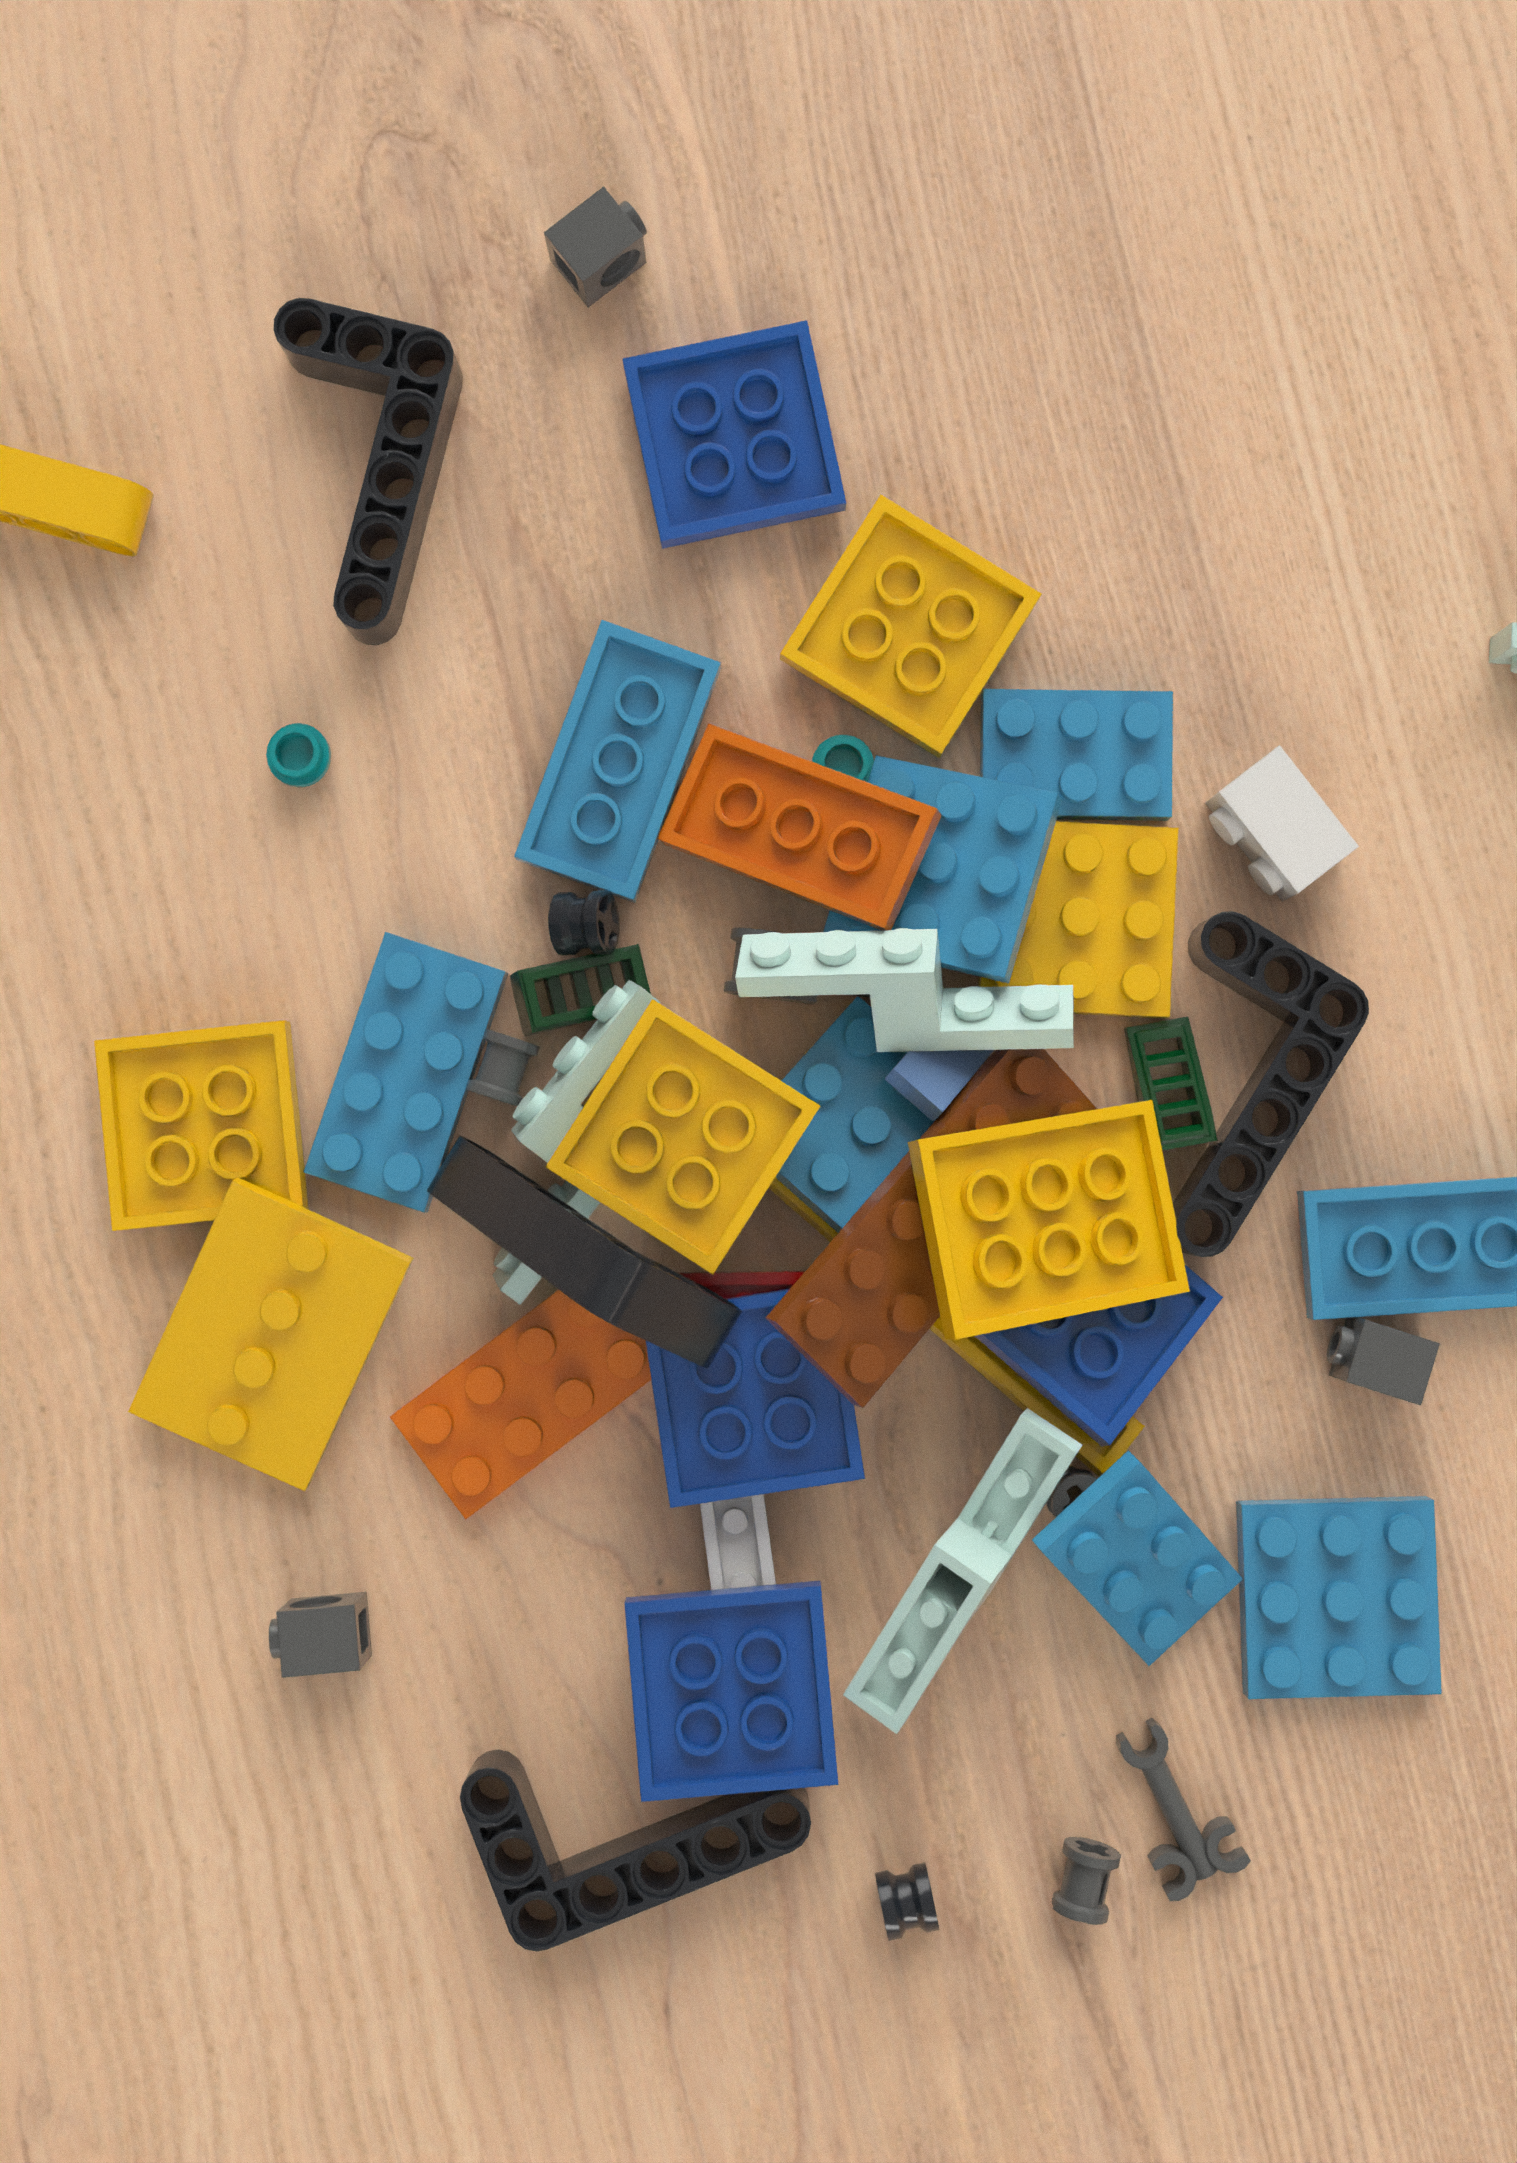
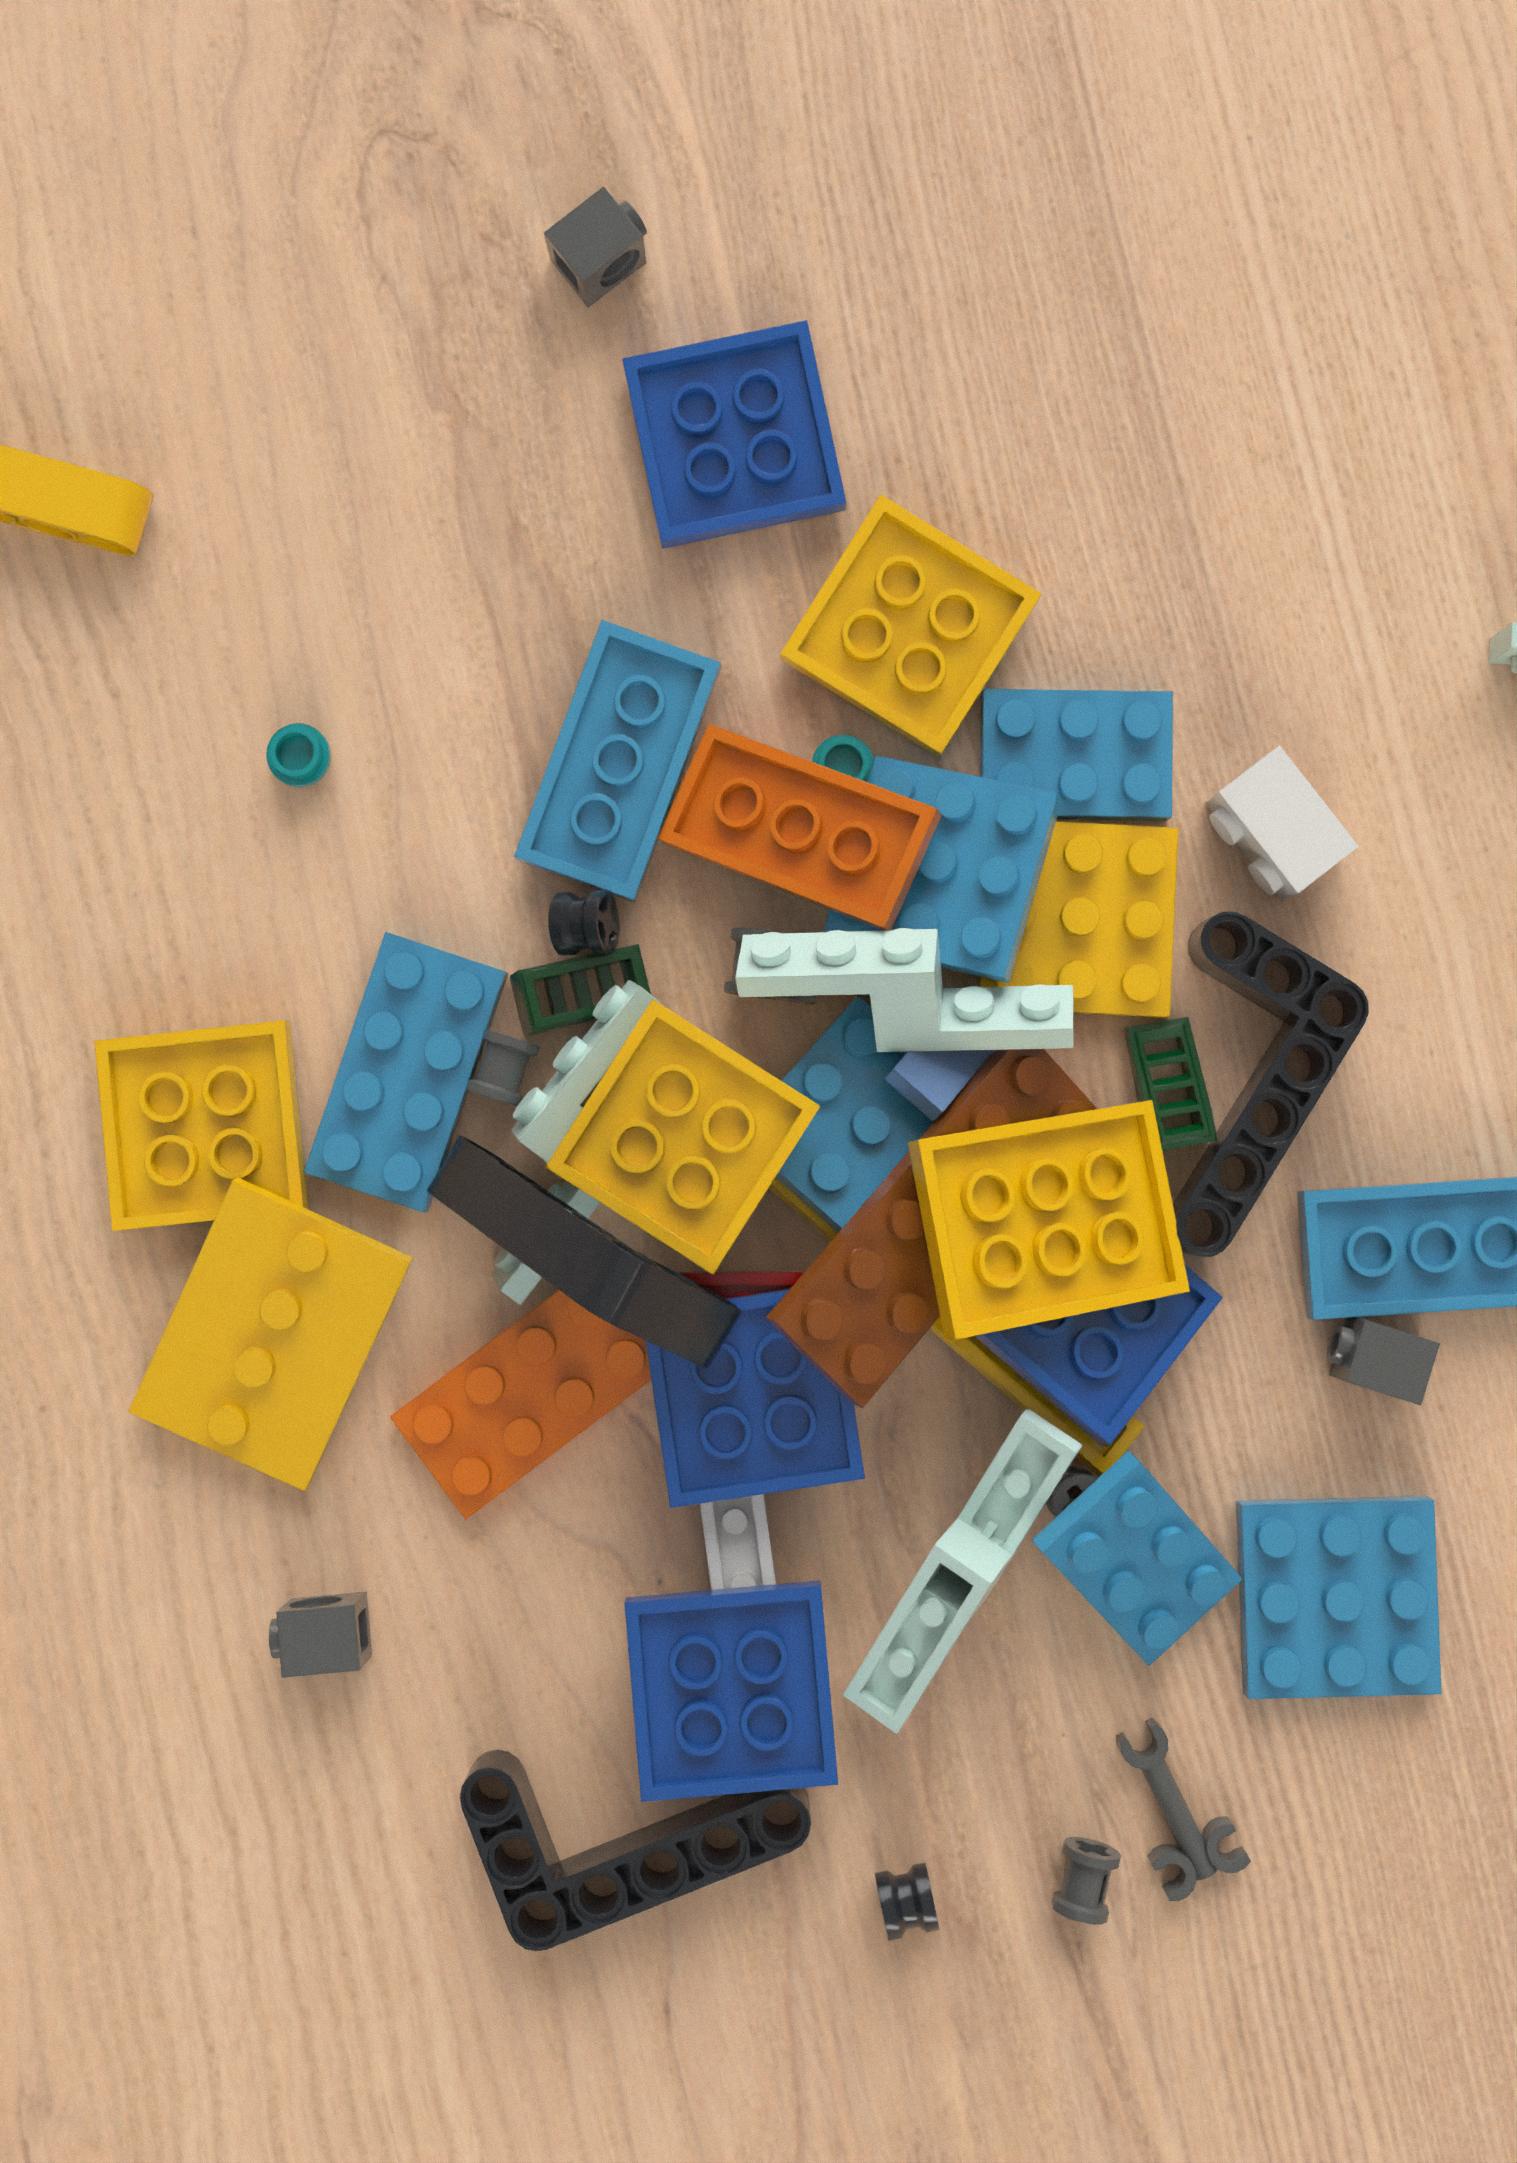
black beam [273,298,463,645] -> none

